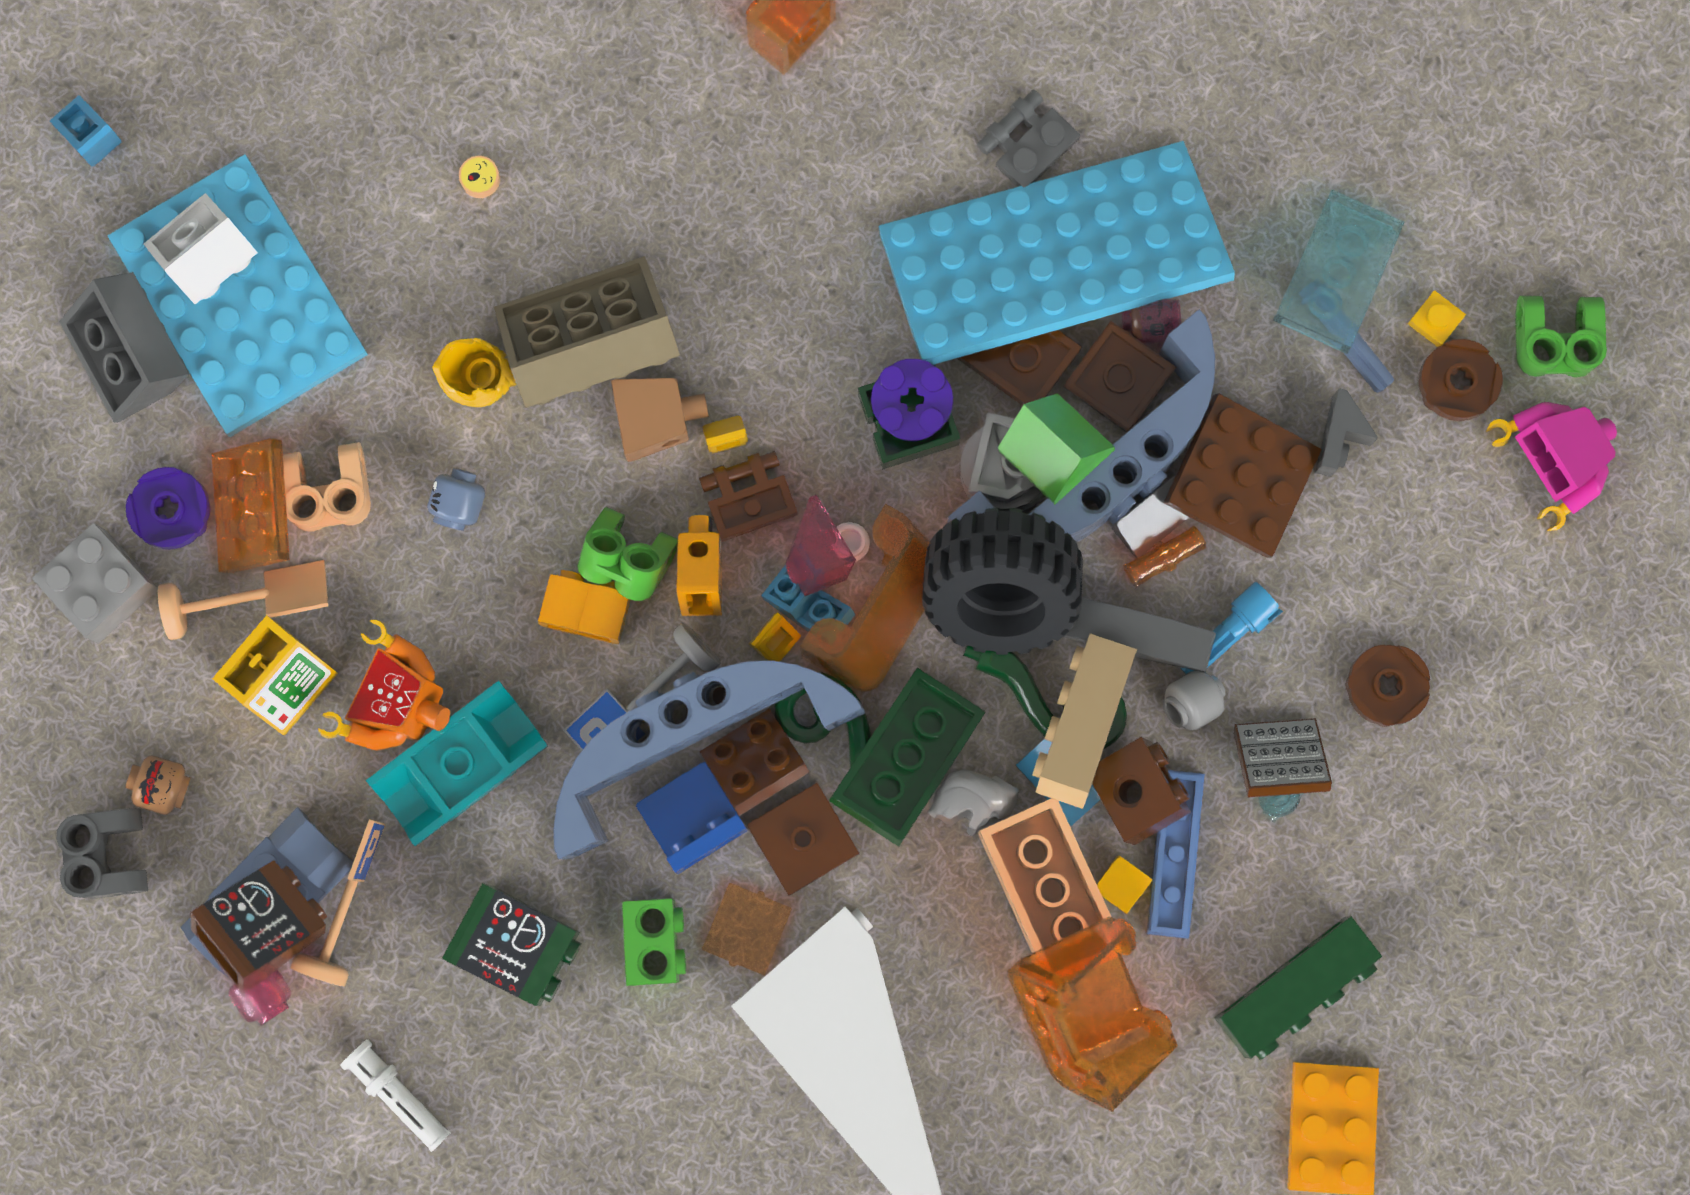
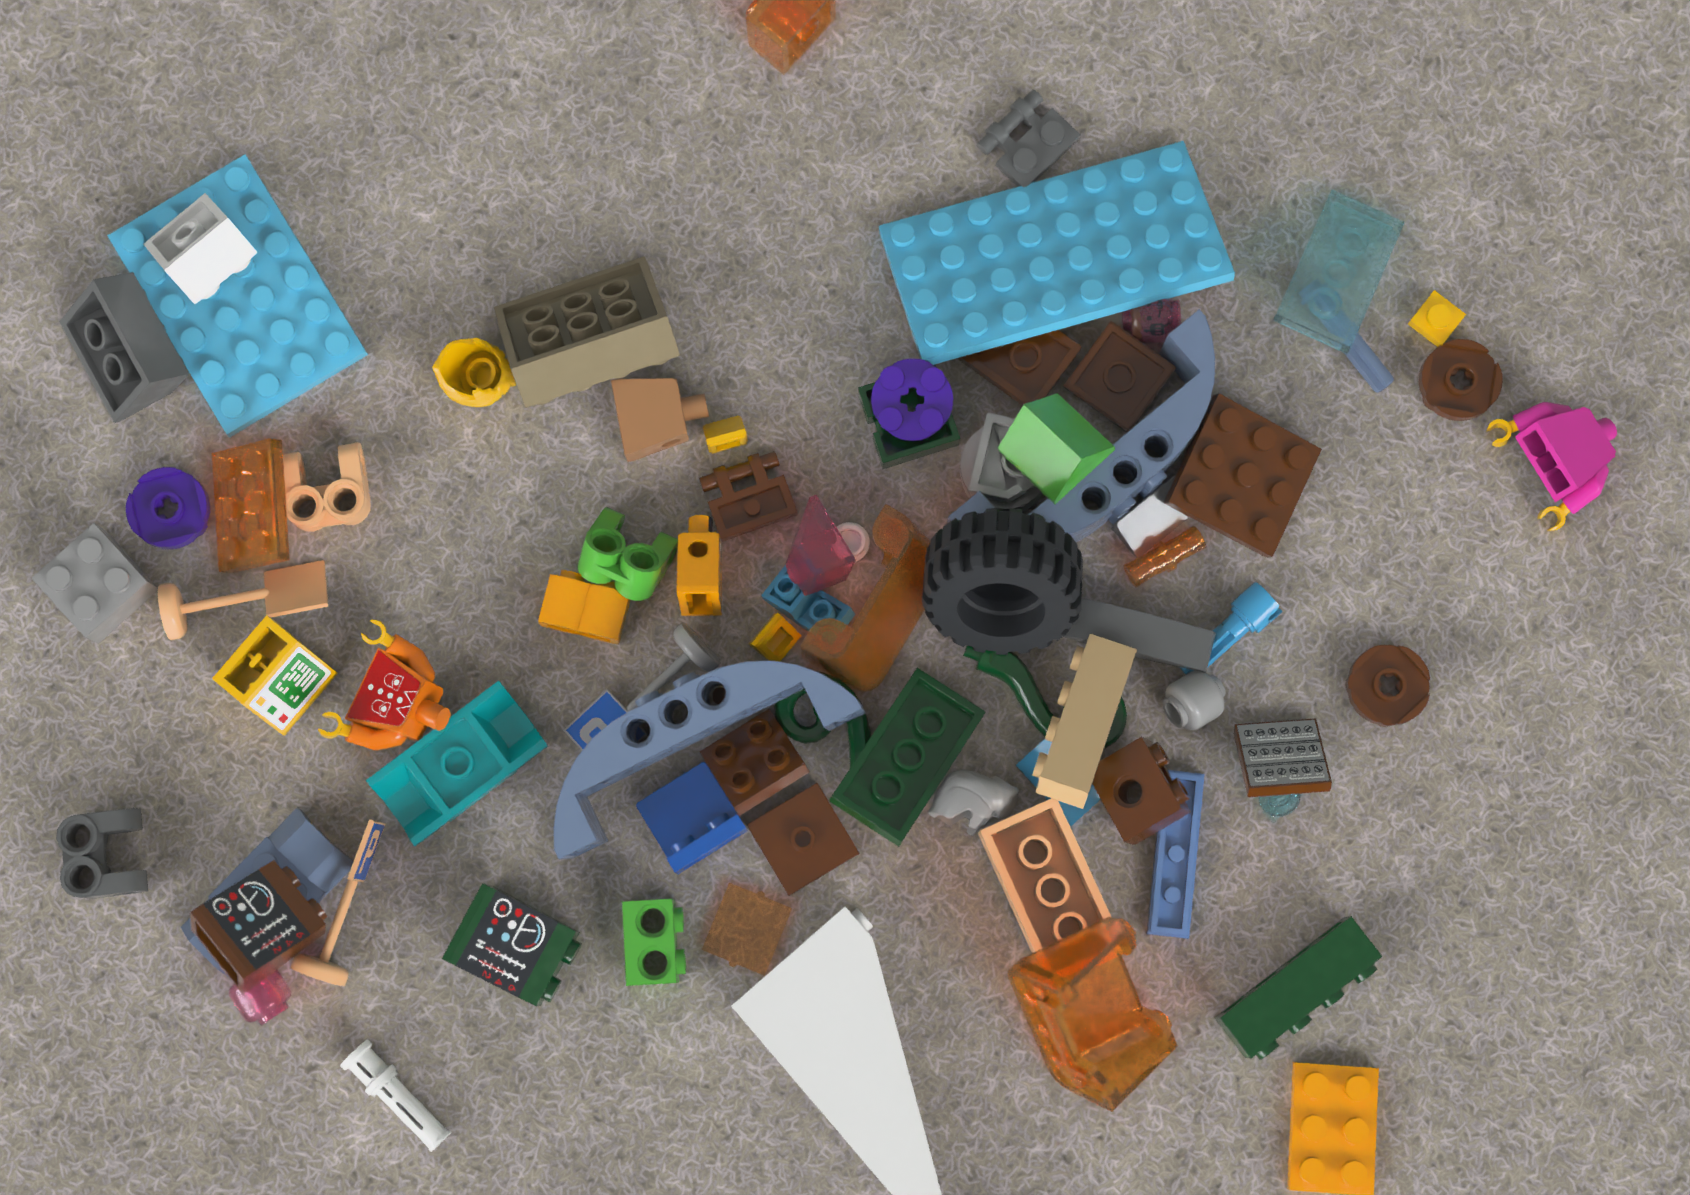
dark azure slope [50,95,122,167] -> none
medium nougat head [125,755,191,815] -> none
sand blue head [427,468,485,531] -> none
light yellow tile [459,156,500,198] -> none
yellow slope [1097,855,1153,914] -> none
dark grey slope [1315,388,1377,477] -> none
bright green piece [1515,295,1607,378] -> none

